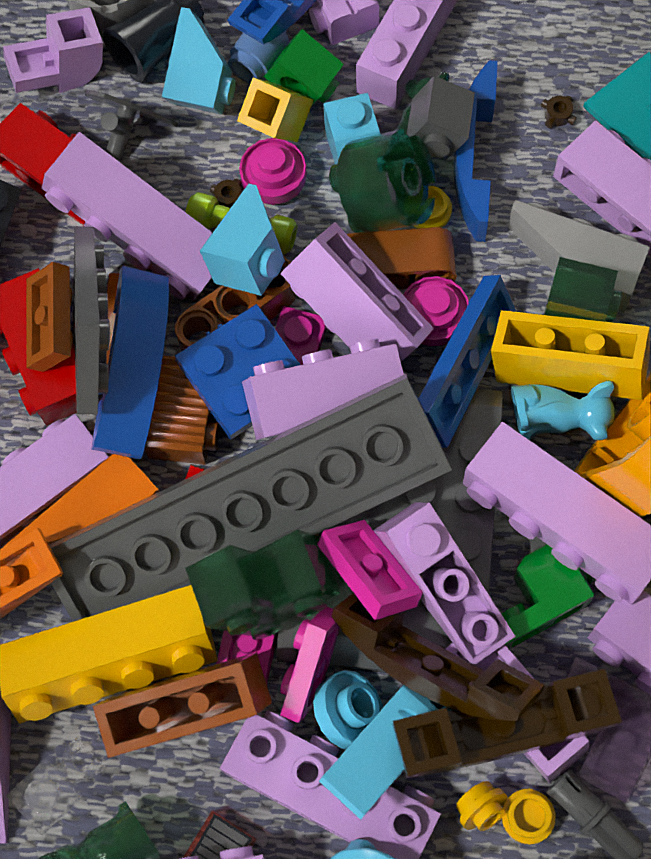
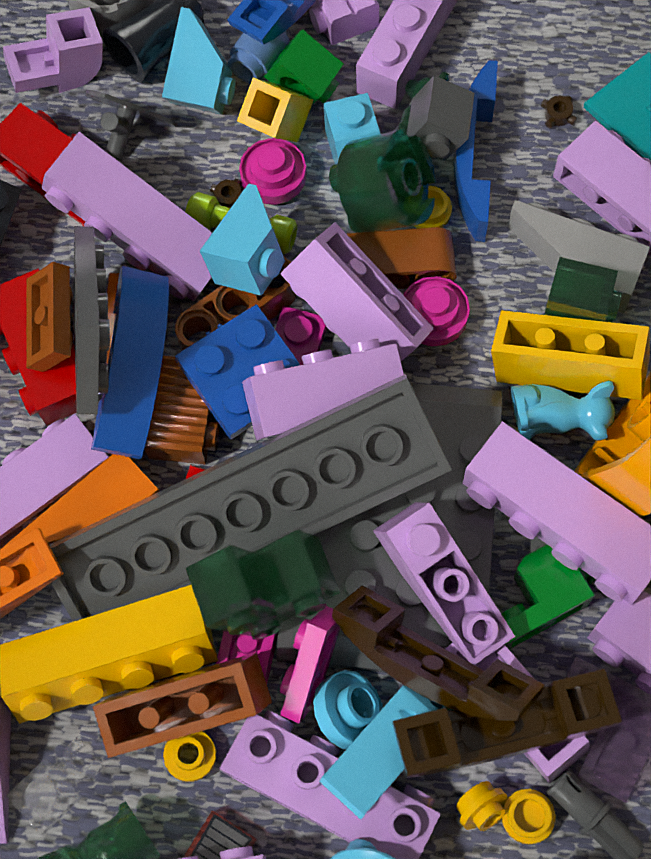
dark pink plate [318,520,423,620] -> none
blue plate [418,275,516,448] -> none
none -> yellow plate [163,731,216,782]

